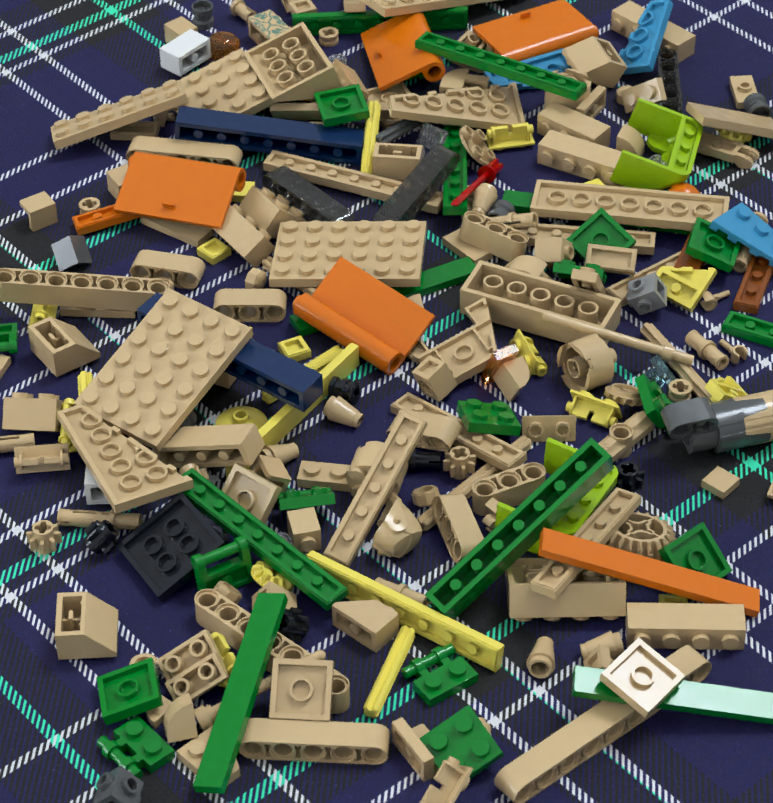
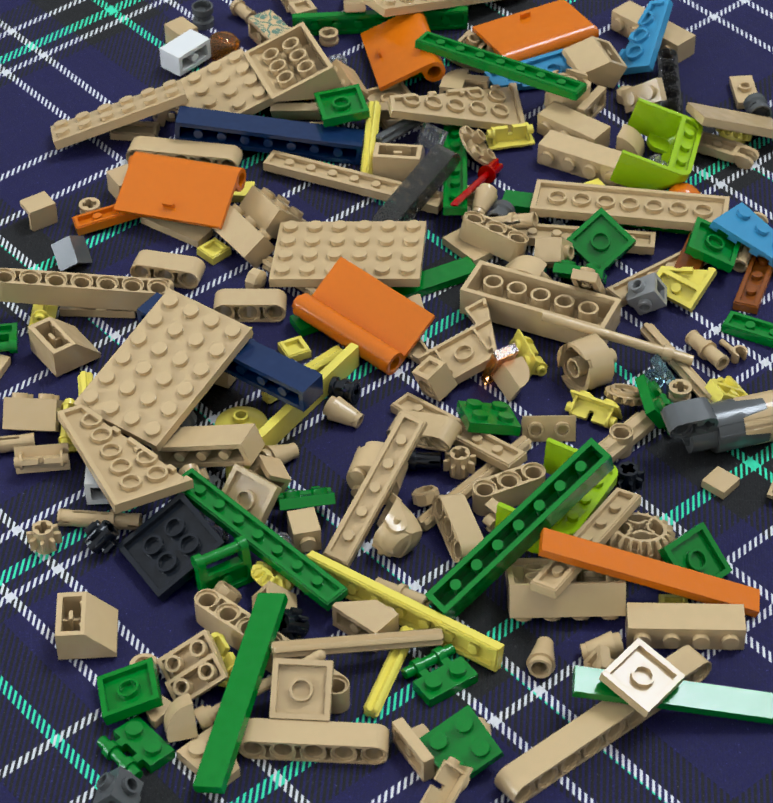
clear smoke beam [262,165,356,222] -> none
tan plate [297,460,351,492] -> none
tan tile [585,243,638,276] -> none
tan hand [700,290,730,311] -> none
none -> tan axle [271,628,444,658]

